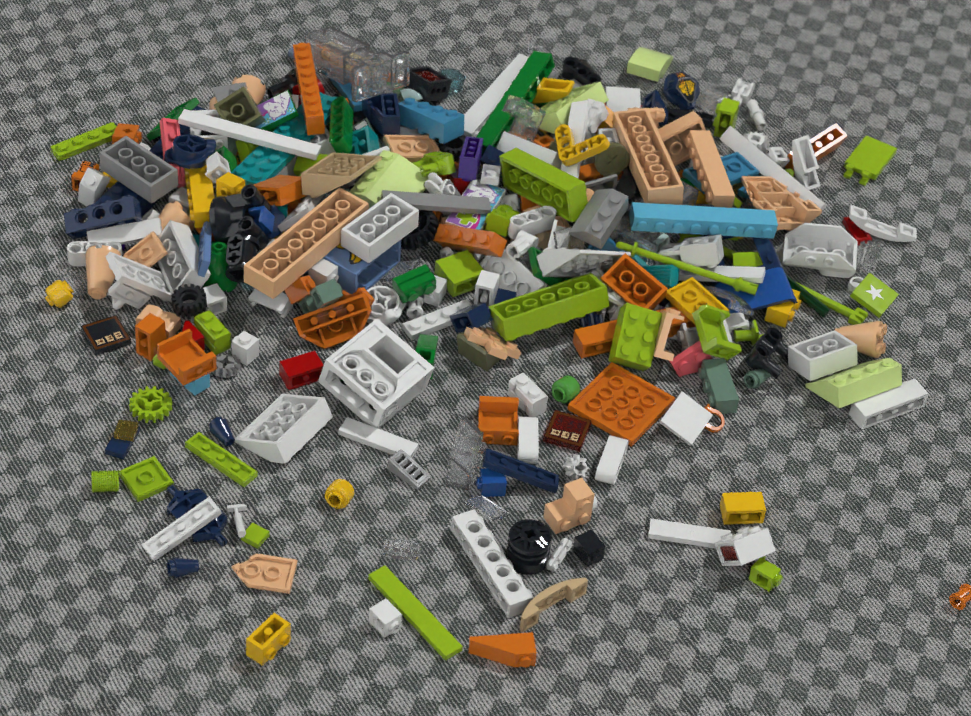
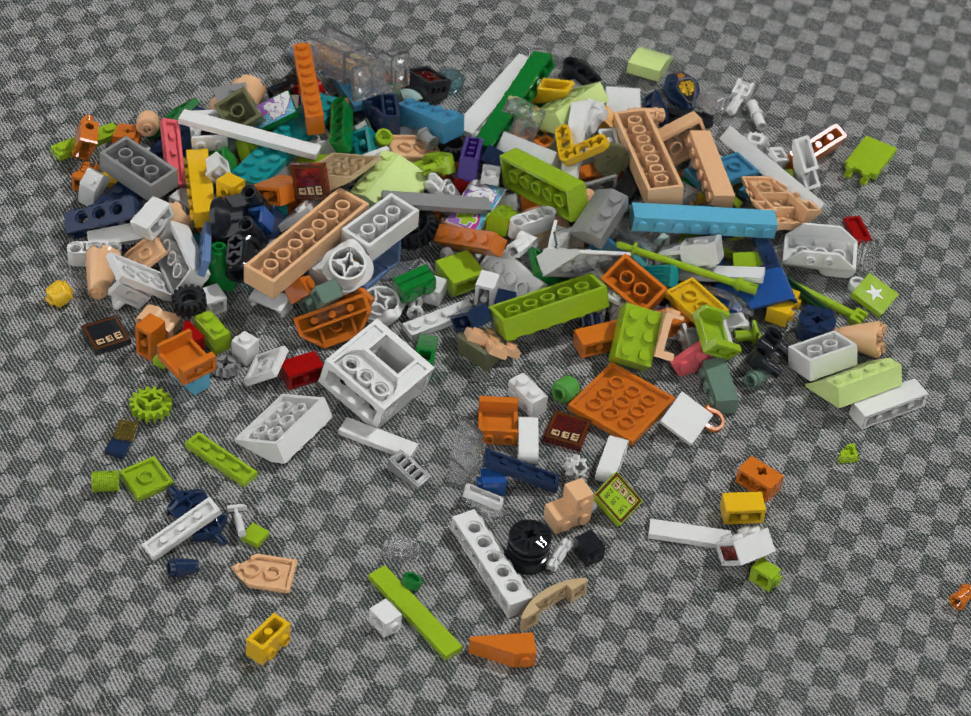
dark blue piece [164,134,216,169] -> none
dark blue cone [209,417,235,447] -> none
yellow head [325,479,354,509] -> none
lime brick [713,97,740,138] -> none
white slope [849,205,917,242] -> none
none -> orange torso [72,115,99,161]
none -> white brick [130,196,175,241]
none -> light nougat head [136,110,160,137]
none -> white tile [243,346,289,386]
none -> tile [290,162,331,200]
none -> white piece [321,239,374,296]
none -> lime tile [374,128,393,147]
none -> green tile [401,572,423,591]
none -> light grey bush [416,127,439,150]
none -> white tile [463,483,504,511]
none -> tile [594,471,643,527]
none -> orange brick [735,456,784,502]
none -> dark blue brick [795,305,836,341]
none -> lime tile [838,443,859,463]

